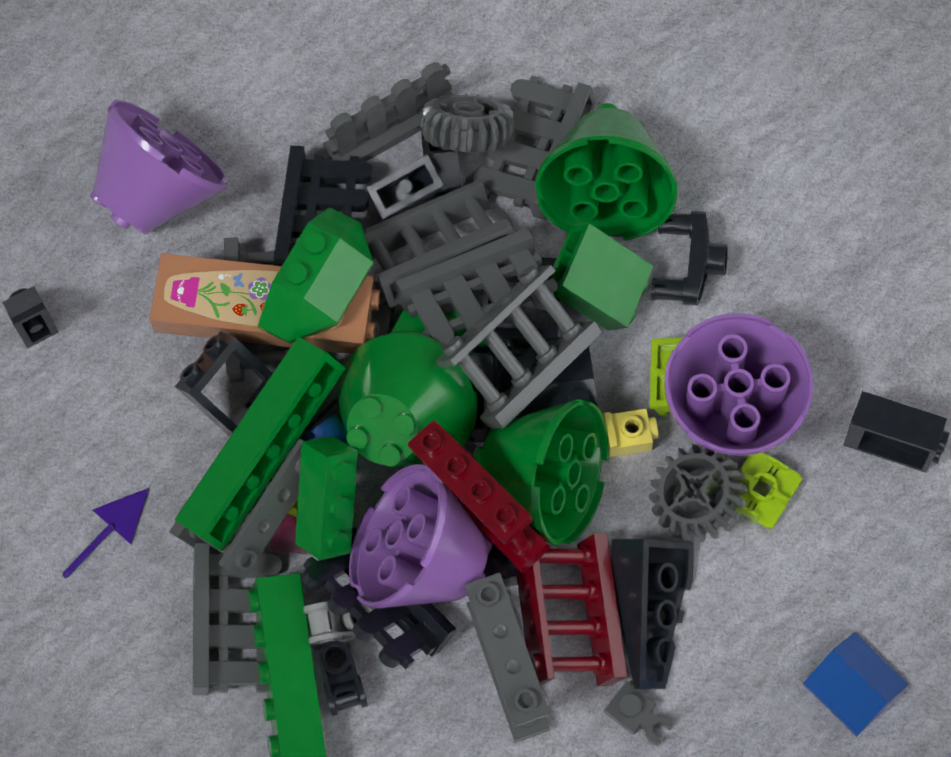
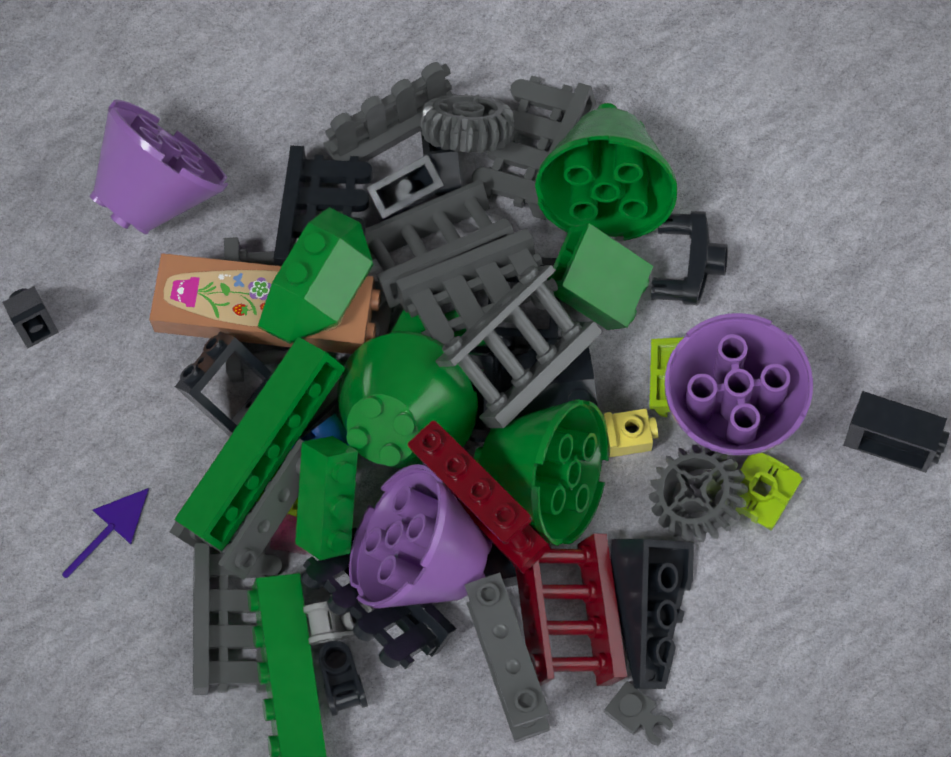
blue slope [803,632,909,737] -> none

